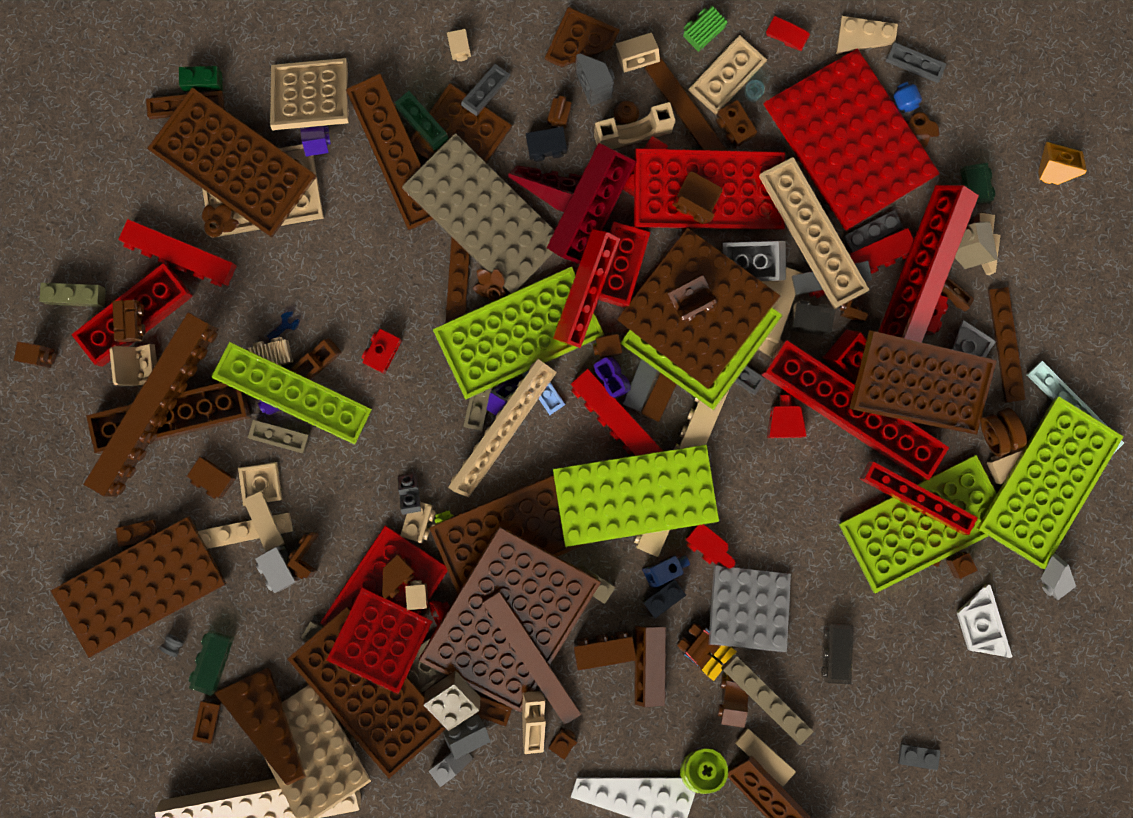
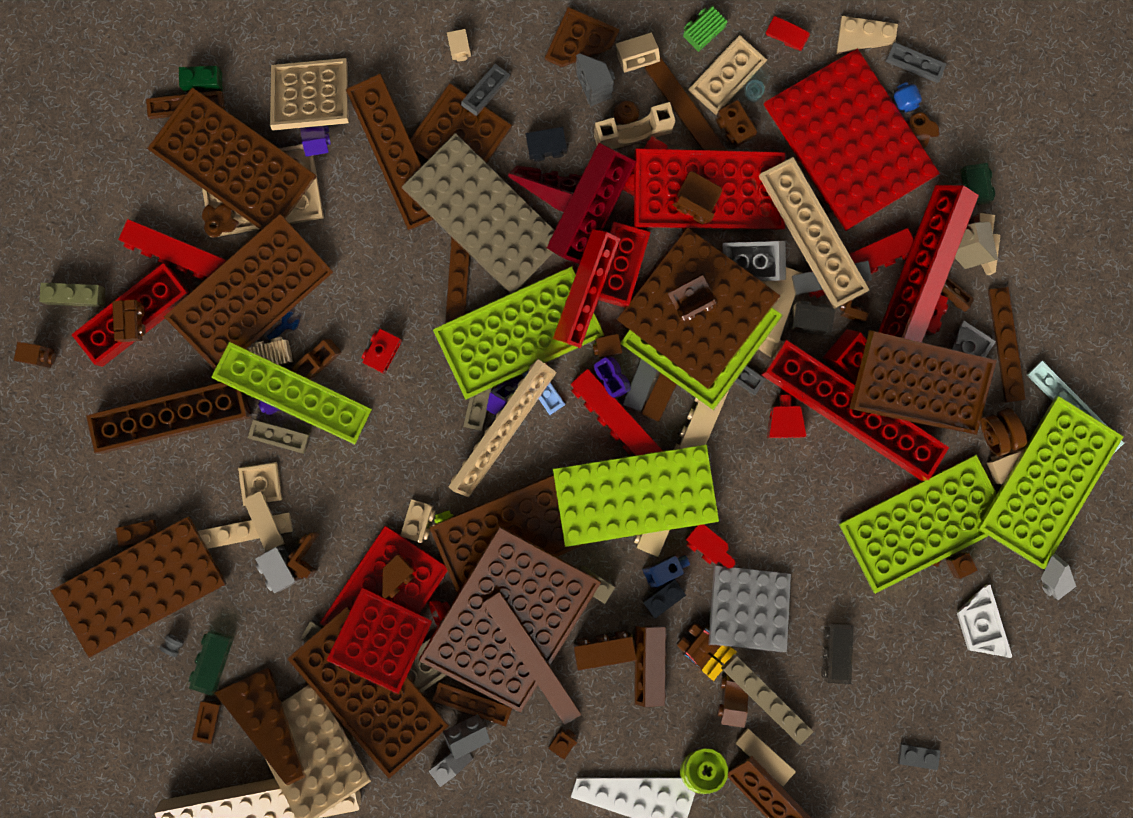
reddish brown brick [83,312,218,497] -> none
tan bracket [110,344,157,386] -> none
reddish brown brick [187,457,236,499] -> none
clear green brick [395,91,449,152] -> none
dark grey slope [398,473,421,515] -> none
tan brick [405,580,429,610] -> none
brick [423,671,480,731] -> none
reddish brown plate [473,269,505,302] -> none
tan slope [522,691,546,754] -> none
reddish brown brick [548,96,572,129] -> none
dark grey plate [843,211,903,253] -> none
red brick [859,462,978,535] -> none
light orange slope [1038,142,1087,185] -> none
none -> reddish brown plate [164,214,333,369]

